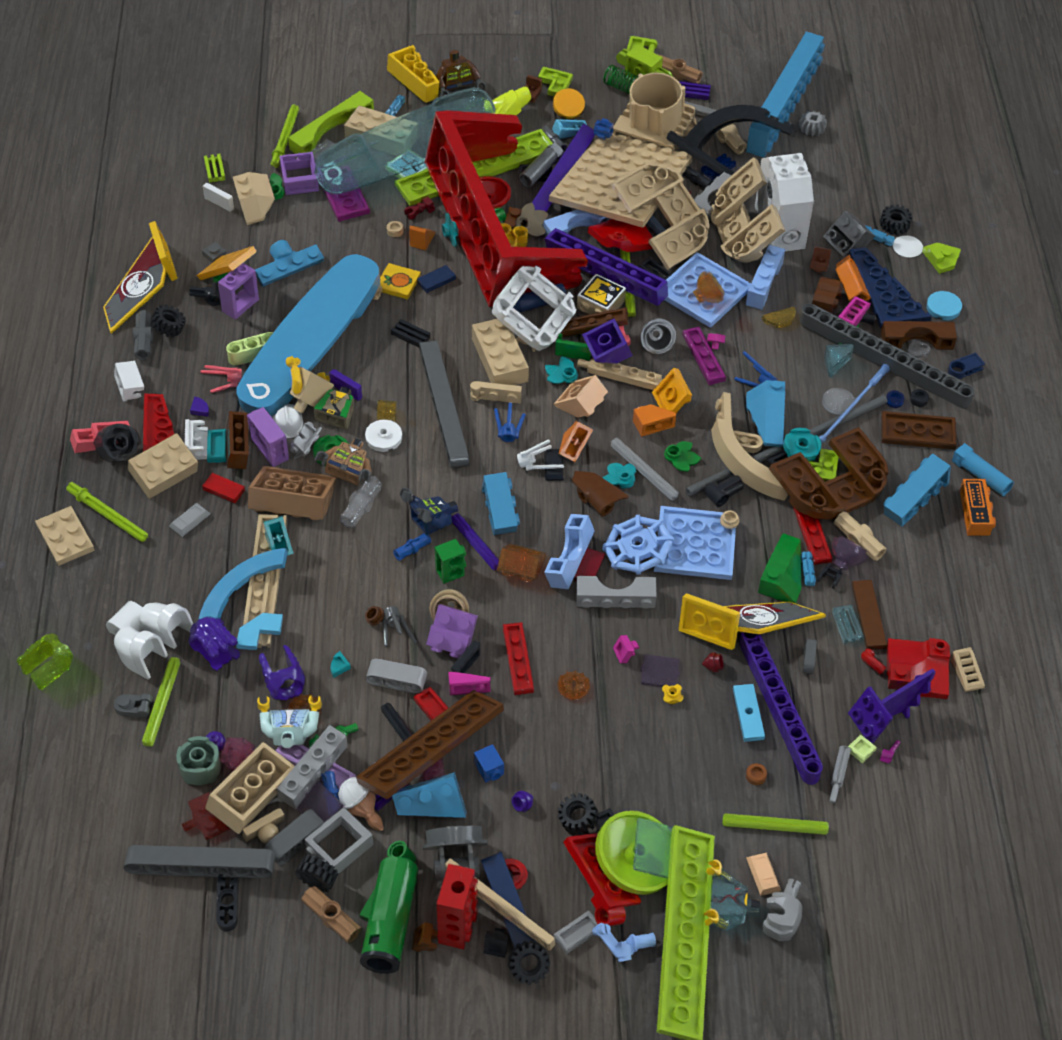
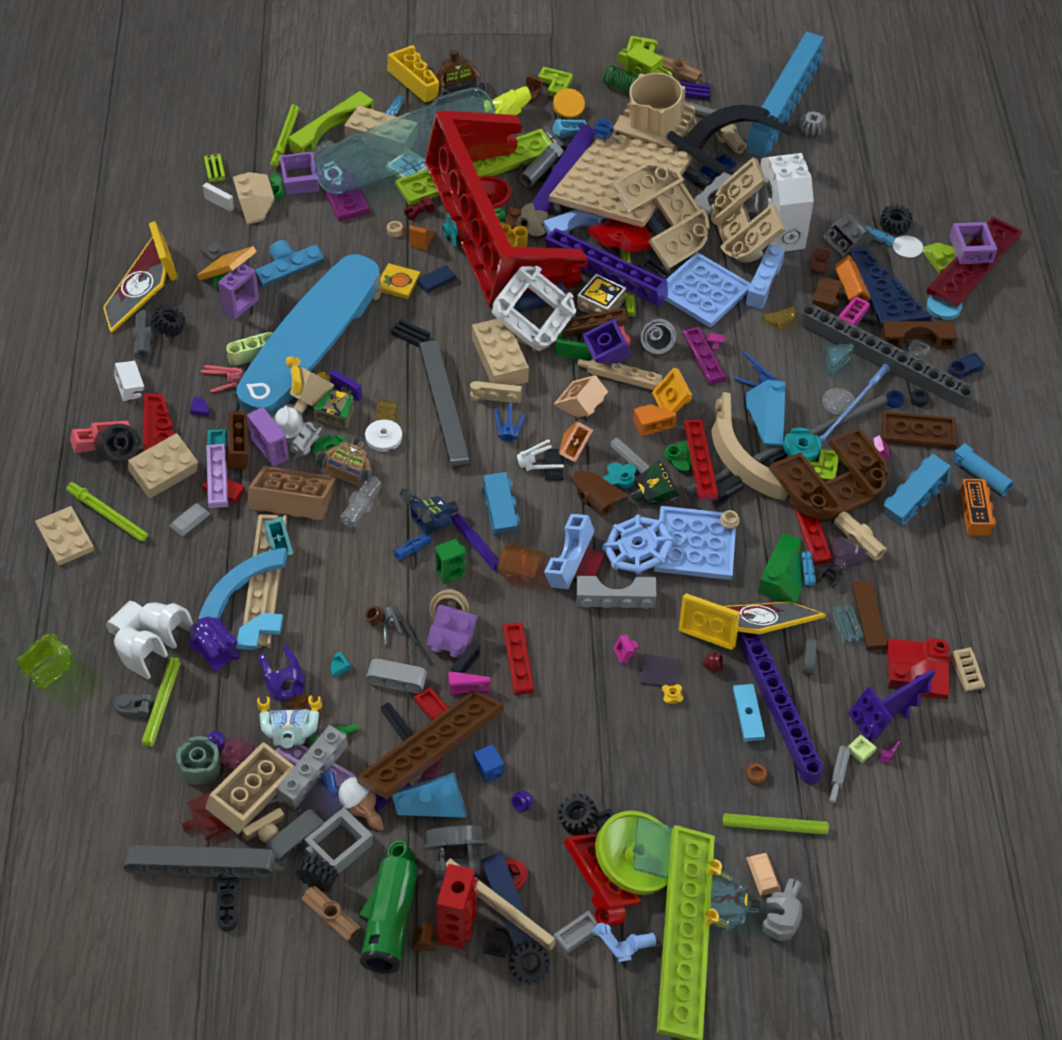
white hinge [185,419,208,460] -> none
black axle [189,282,221,306] -> none
teal plate [545,356,578,384] -> none
clear orange gear [558,670,590,700] -> none
clear orange piece [693,271,725,303] -> none
tan plate [734,431,763,453] -> none
red arm [861,649,886,675] -> none
none -> lavender tile [206,444,228,508]
none -> torso [631,460,679,505]
none -> red tile [684,420,718,501]
none -> dark pink tile [873,435,891,461]
none -> dark red plate [926,217,1022,308]
none -> medium lavender window [949,222,997,264]

